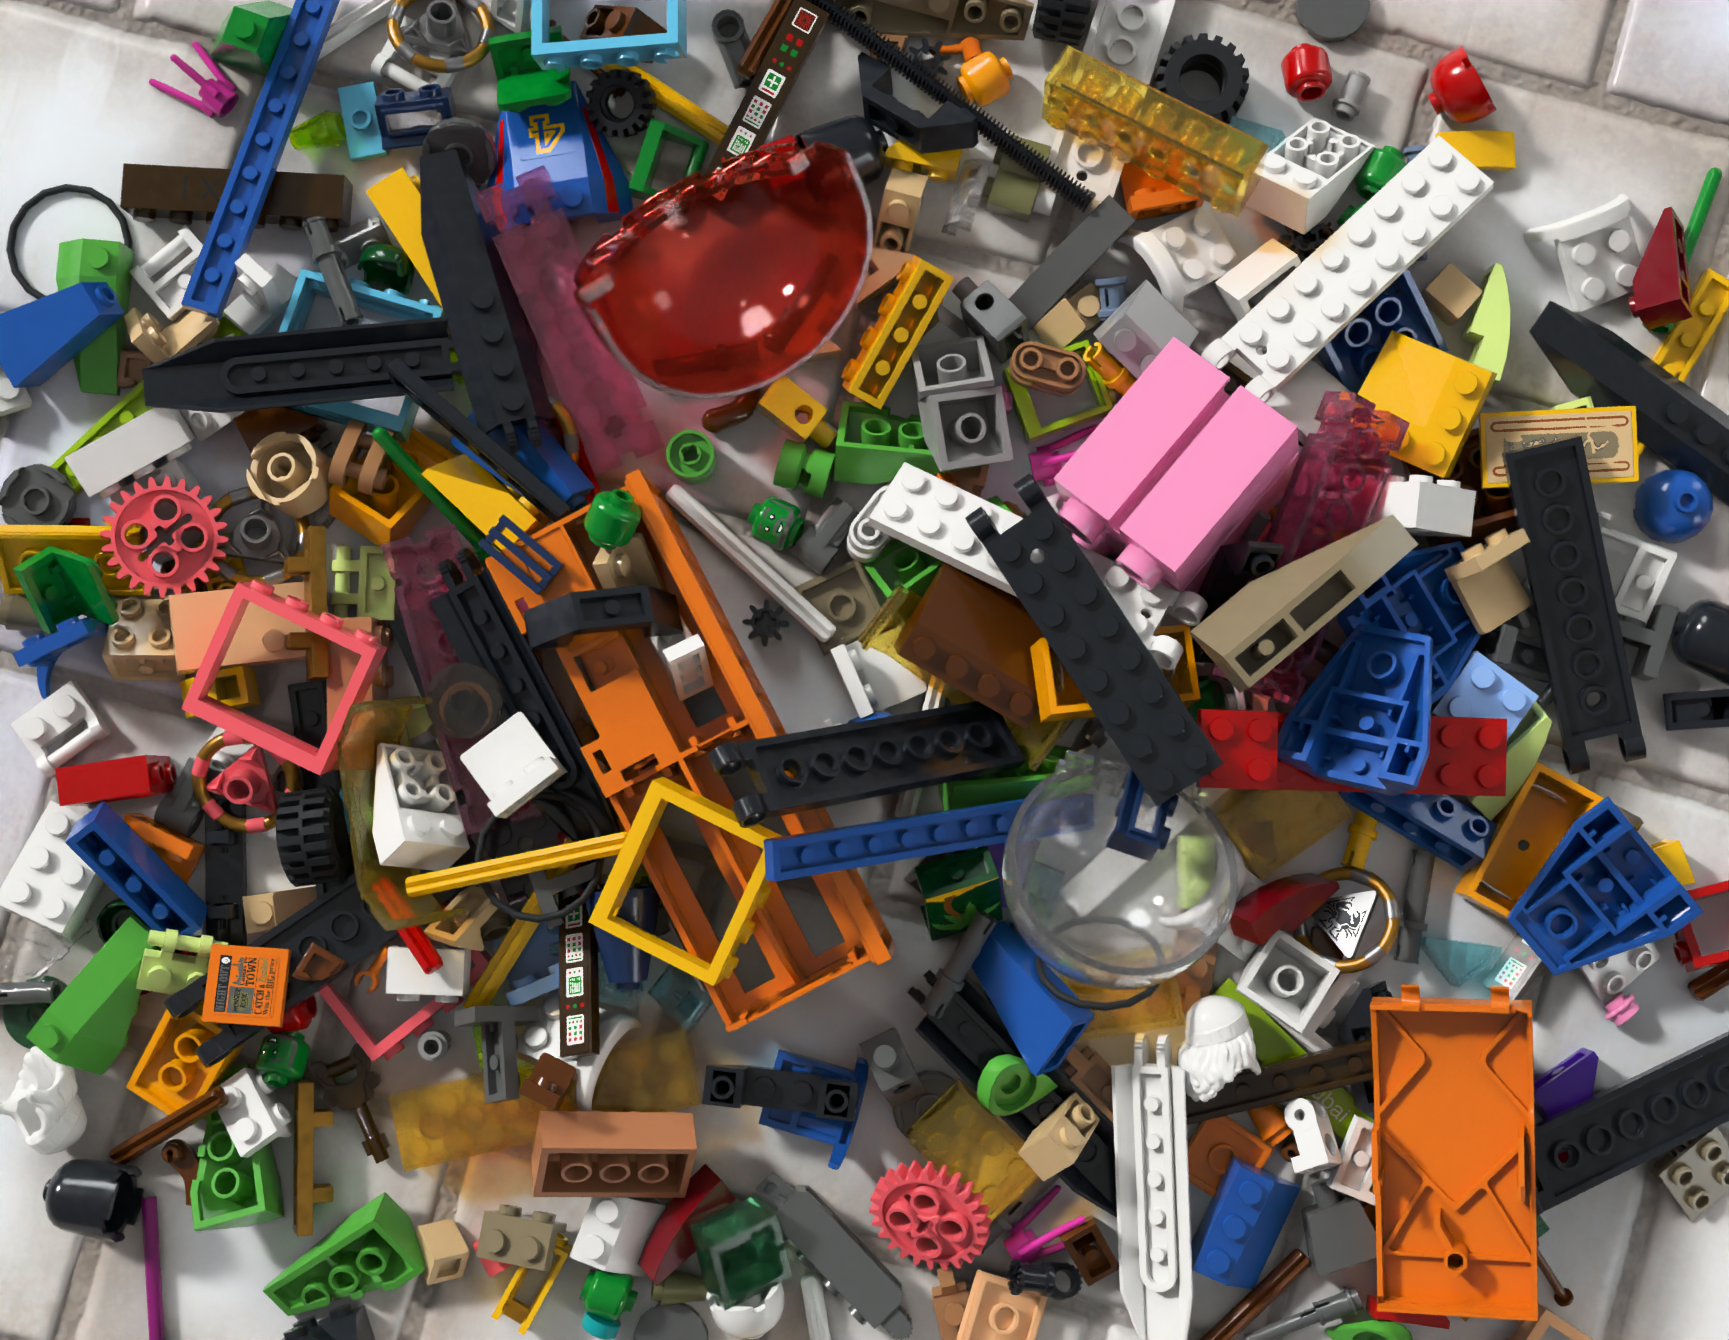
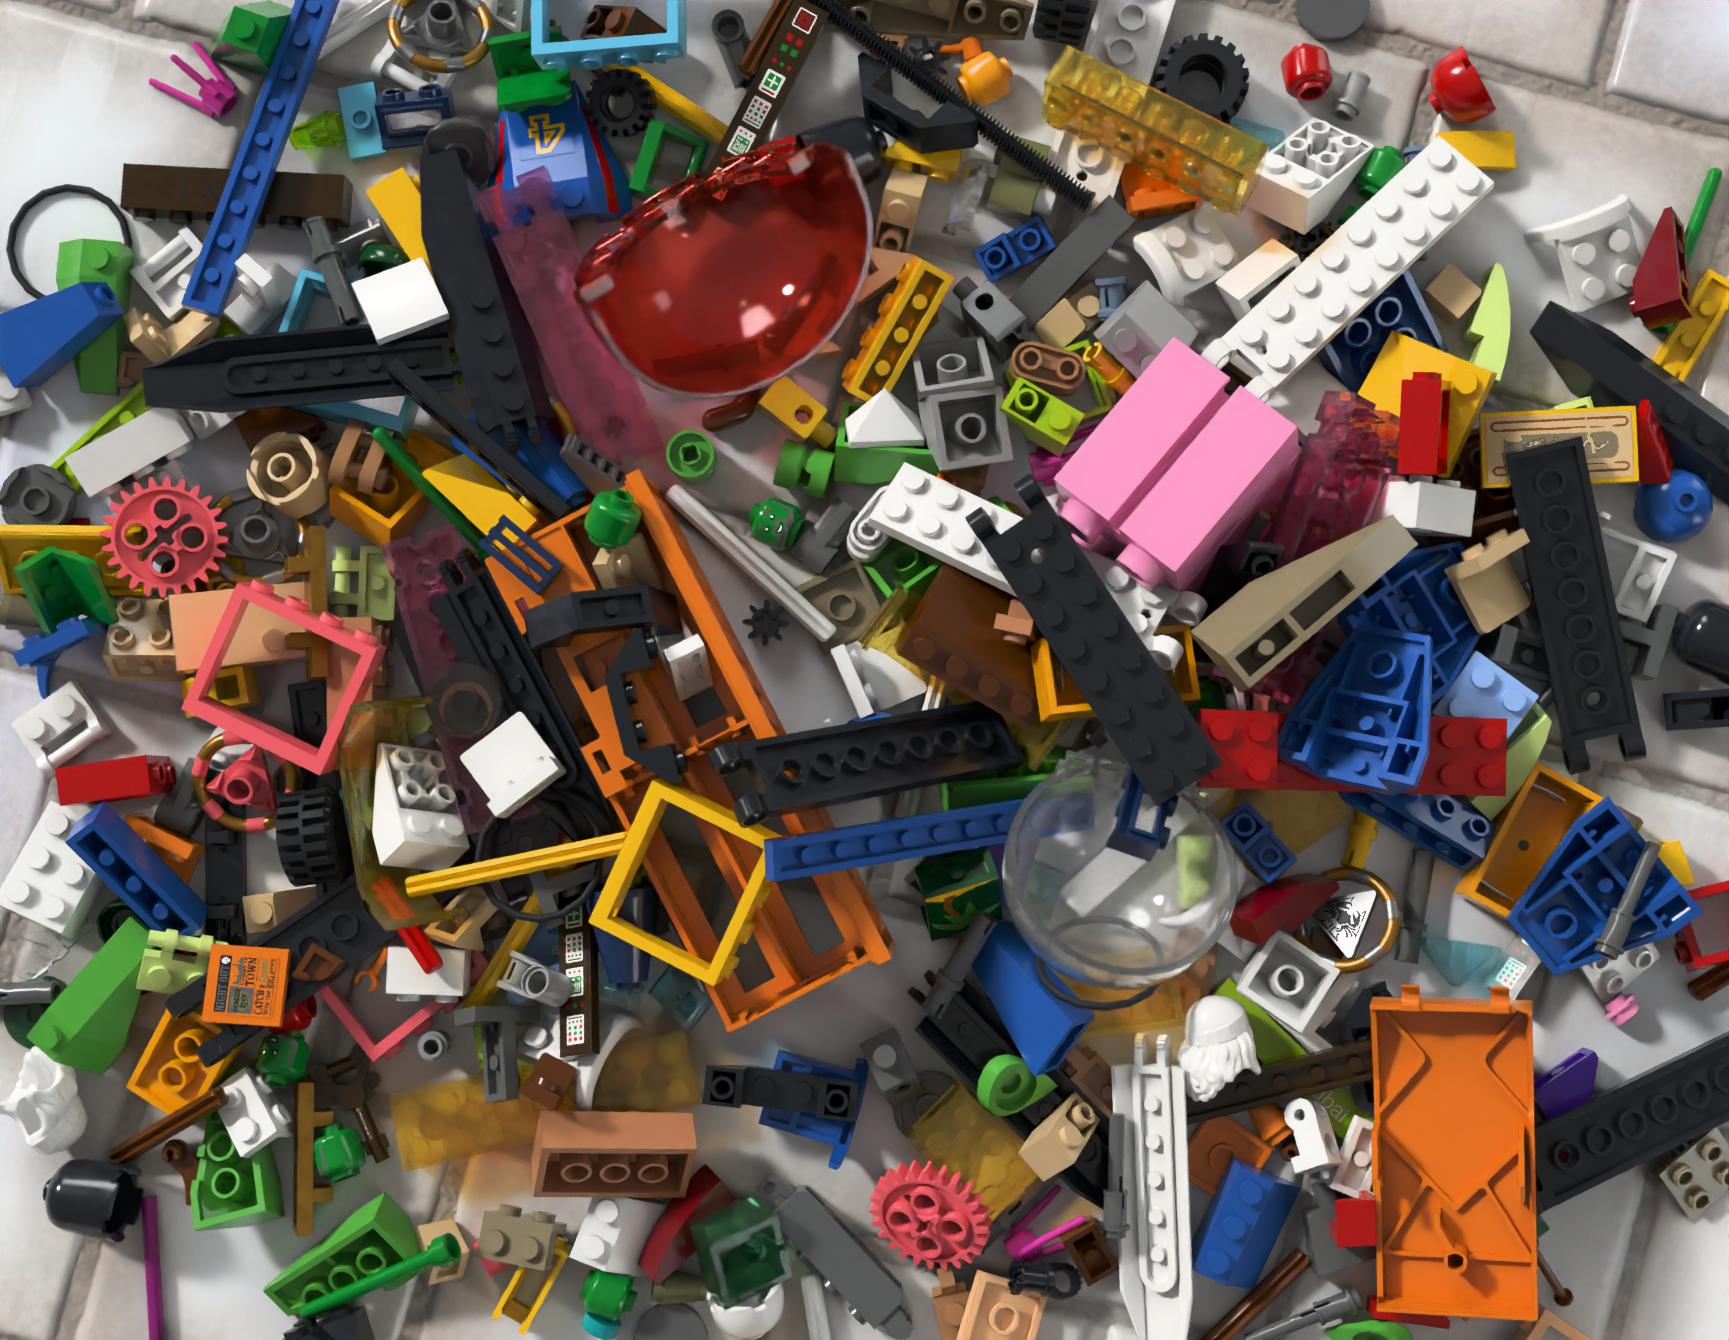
none -> green piece [300,1233,461,1319]
none -> green head [313,1123,366,1183]
none -> white slope [351,257,450,345]
none -> light grey piece [496,950,572,1007]
none -> dark grey slope [560,432,629,496]
none -> black slope [605,627,689,784]
none -> white slope [845,388,924,448]
none -> blue slope [973,214,1058,284]
none -> nougat bracket [993,598,1043,646]
none -> lime slope [999,376,1085,457]
none -> dark grey pin [1099,1113,1130,1239]
none -> blue slope [1217,800,1297,886]
none -> red panel [1330,1190,1377,1247]
none -> red window [1397,372,1452,475]
none -> dark grey pin [1594,841,1661,960]
none -> red slope [1636,400,1673,484]

